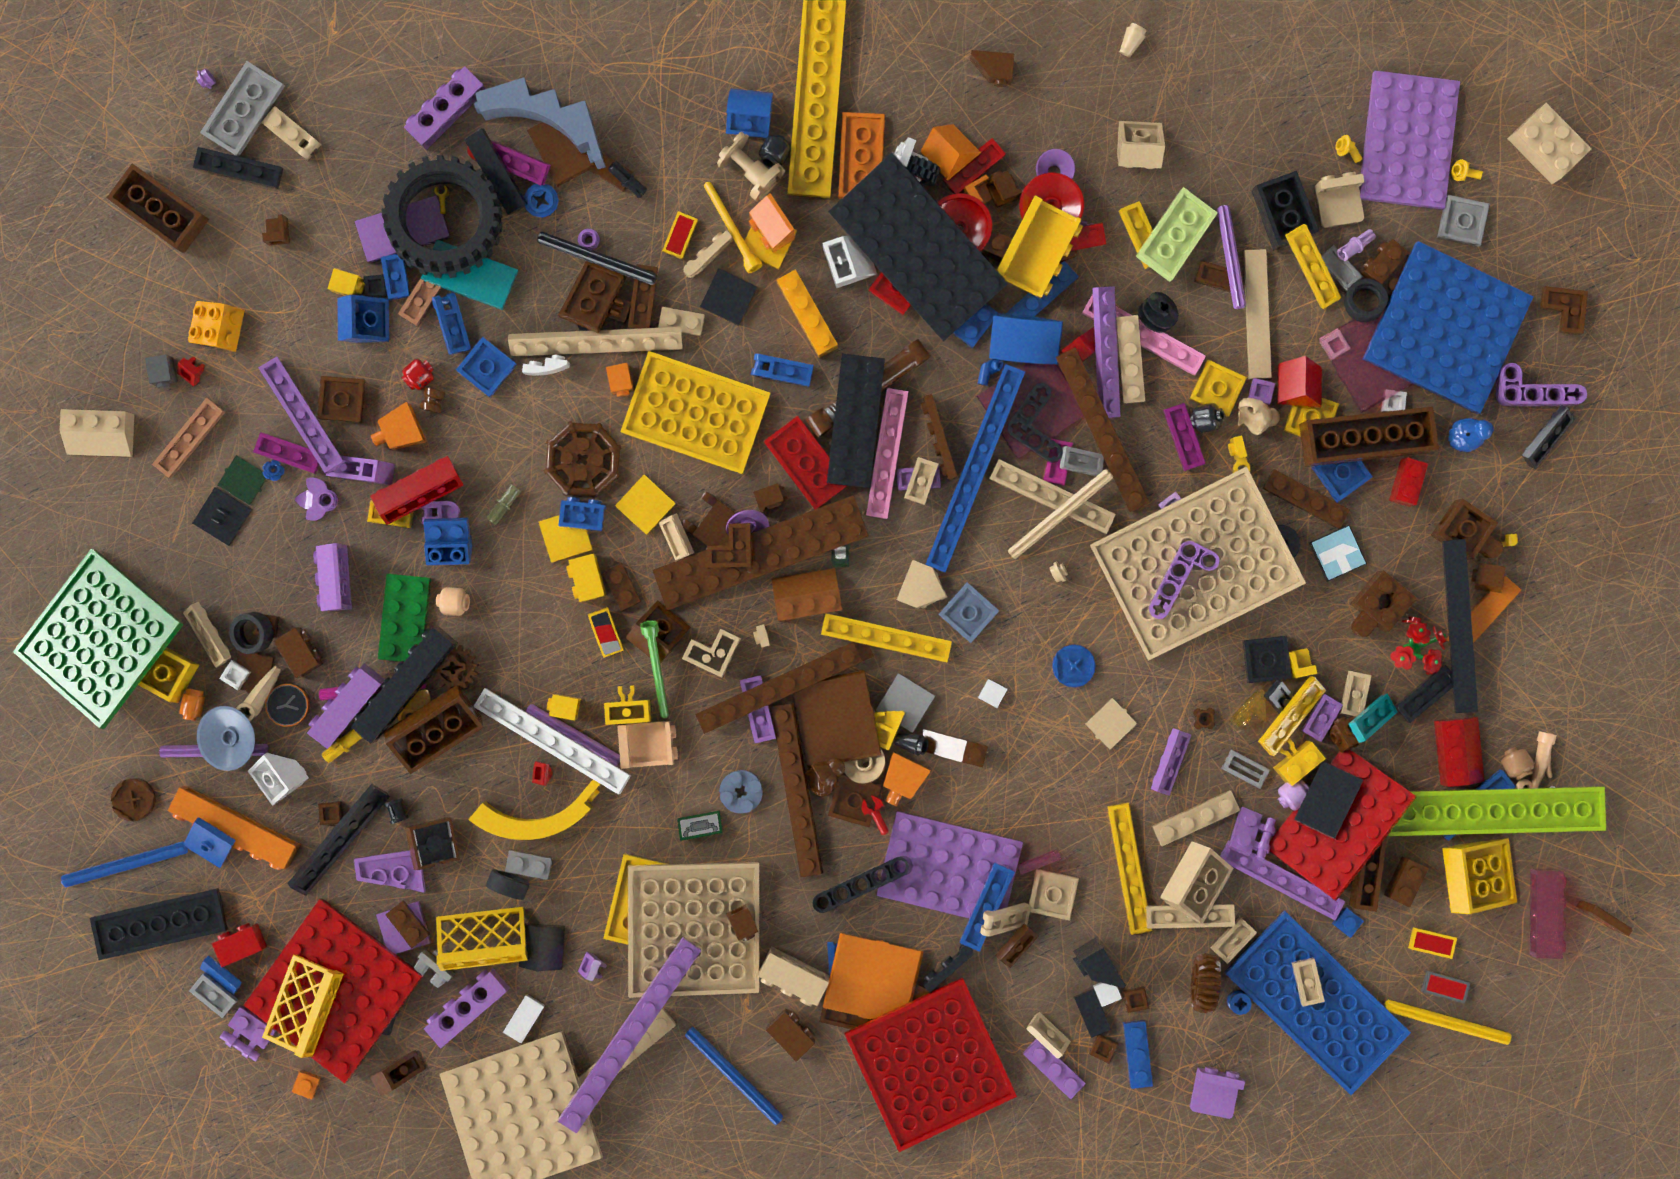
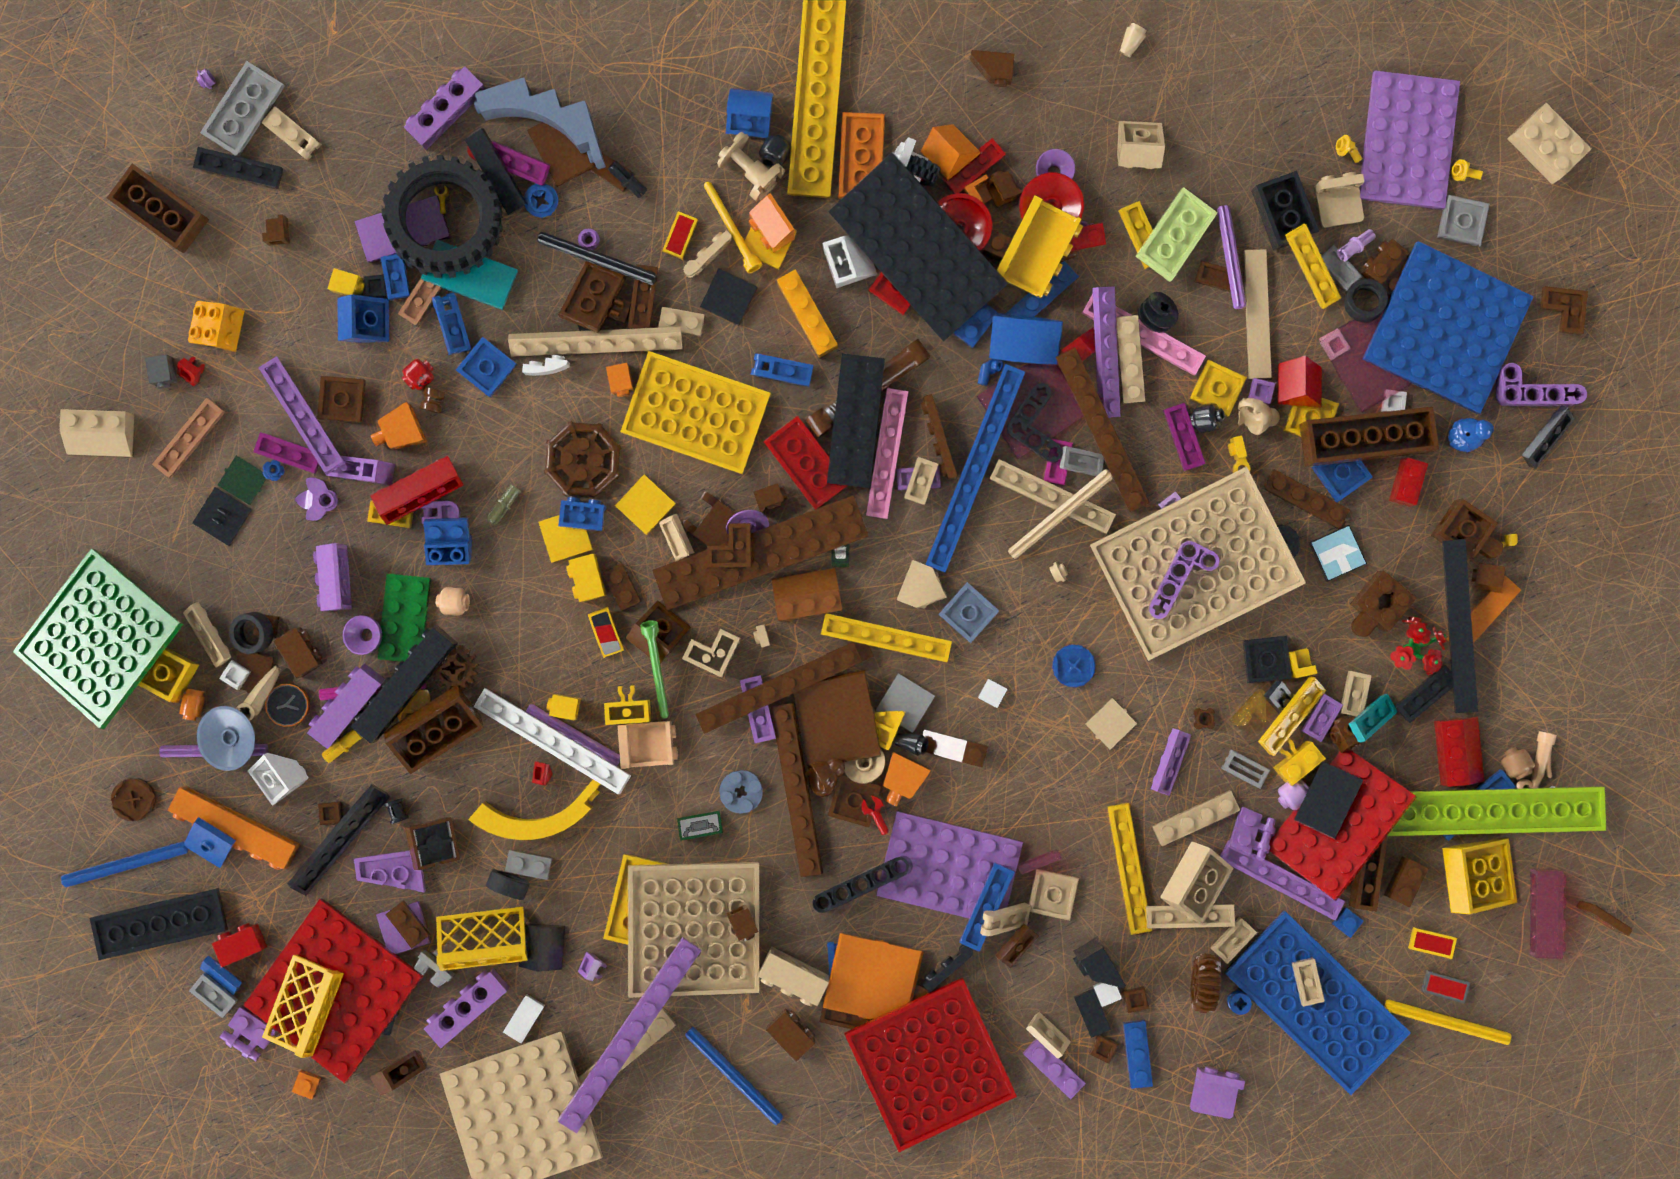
none -> medium lavender piece [343,615,382,655]

